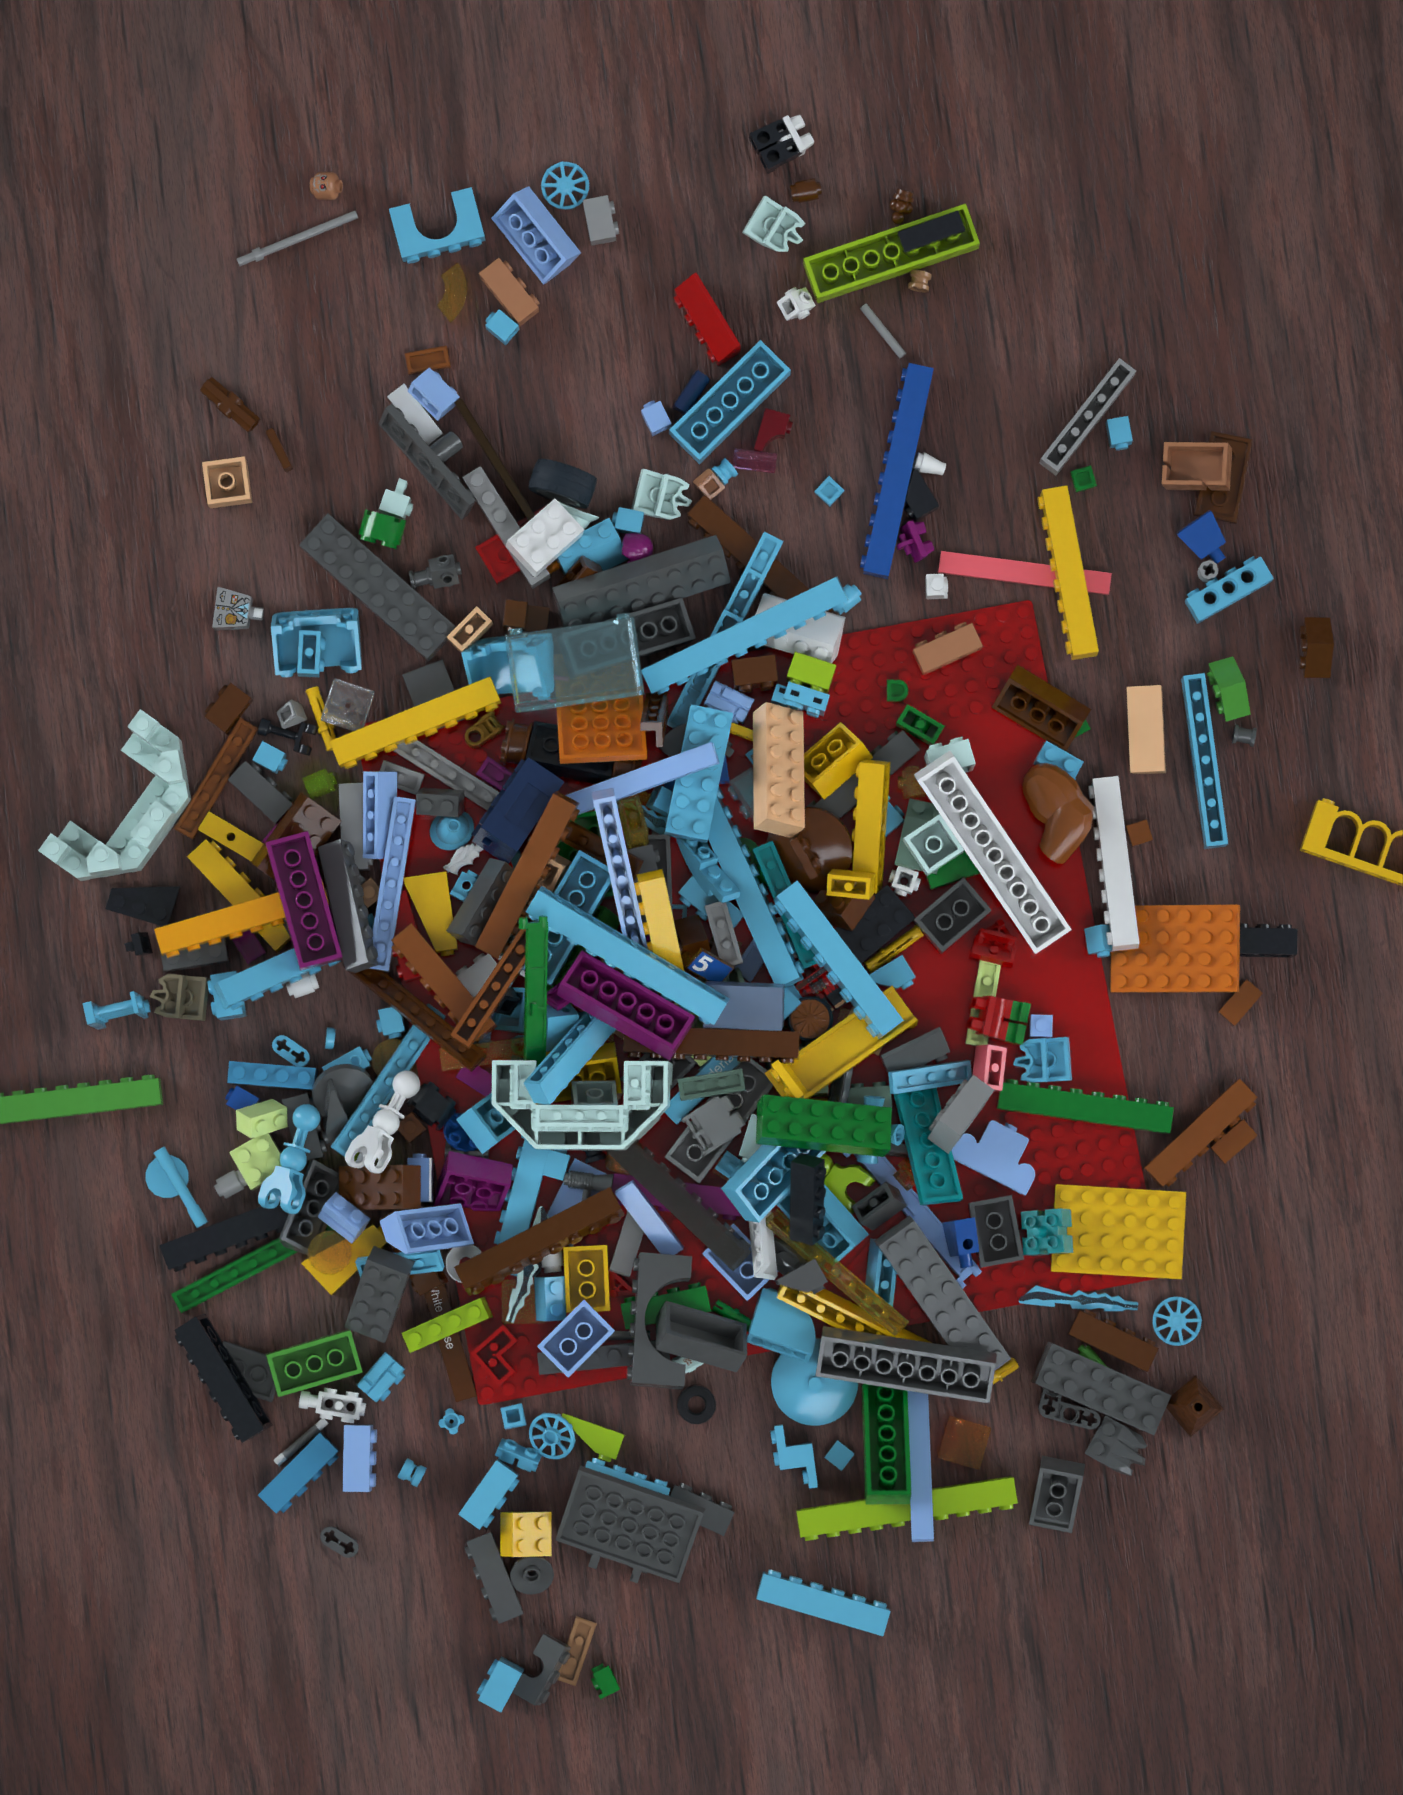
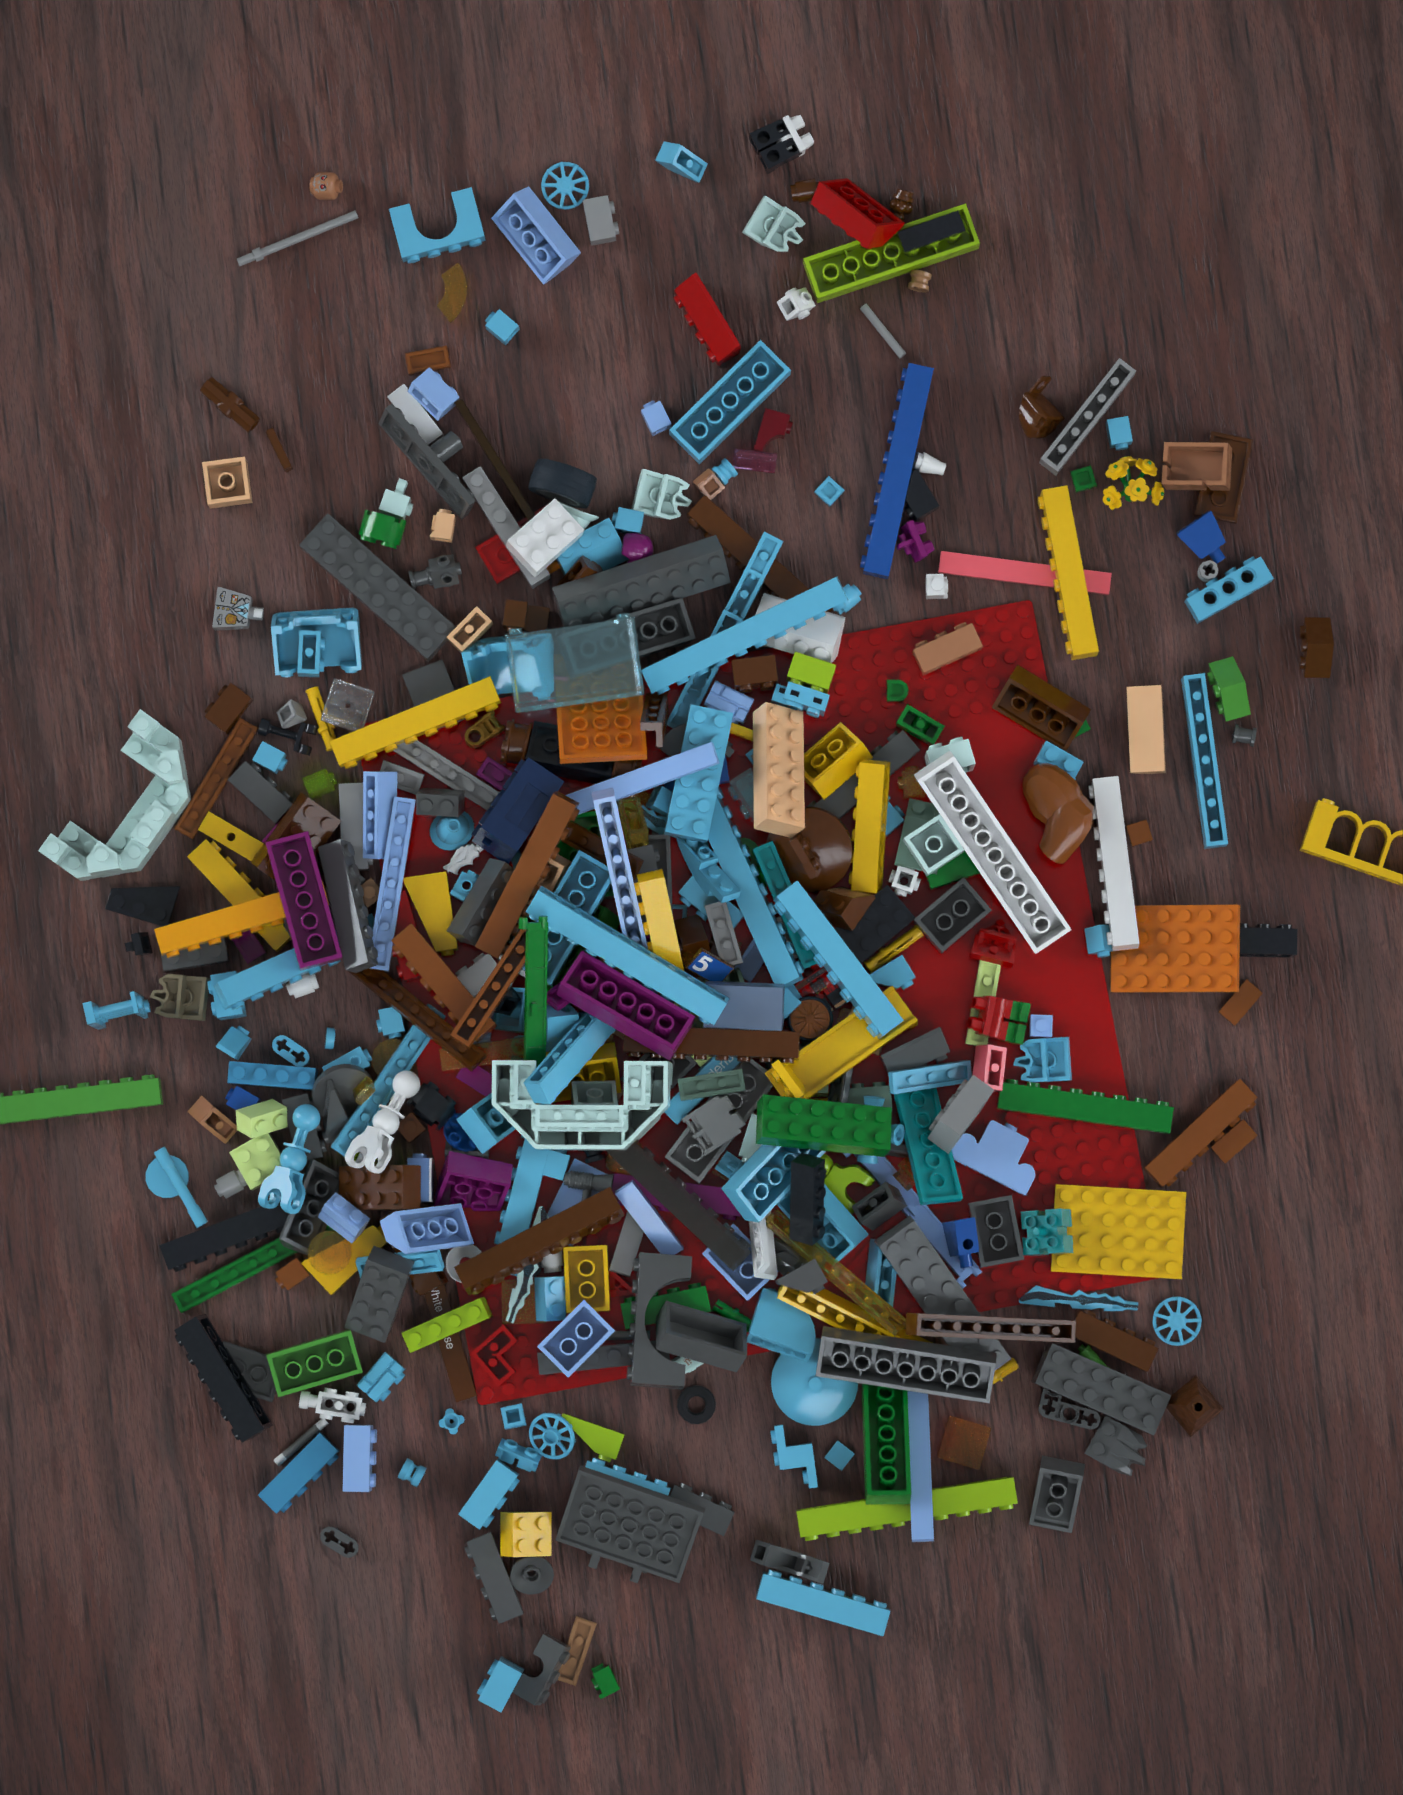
nougat brick [479,258,540,327] -> none
dark blue brick [673,370,710,415] -> none
yellow brick [826,869,875,900] -> none
none -> nougat slope [187,1095,237,1144]
none -> medium azure slope [216,1026,252,1060]
none -> dark orange brick [275,1258,311,1291]
none -> clear yellow tile [353,1076,376,1106]
none -> light nougat window [430,509,456,543]
none -> medium azure slope [655,141,708,183]
none -> dark grey arch [750,1540,830,1584]
none -> red slope [810,178,905,249]
none -> brick [905,1313,1076,1343]
none -> reddish brown piece [1019,376,1065,439]
none -> yellow plant [1103,456,1164,510]

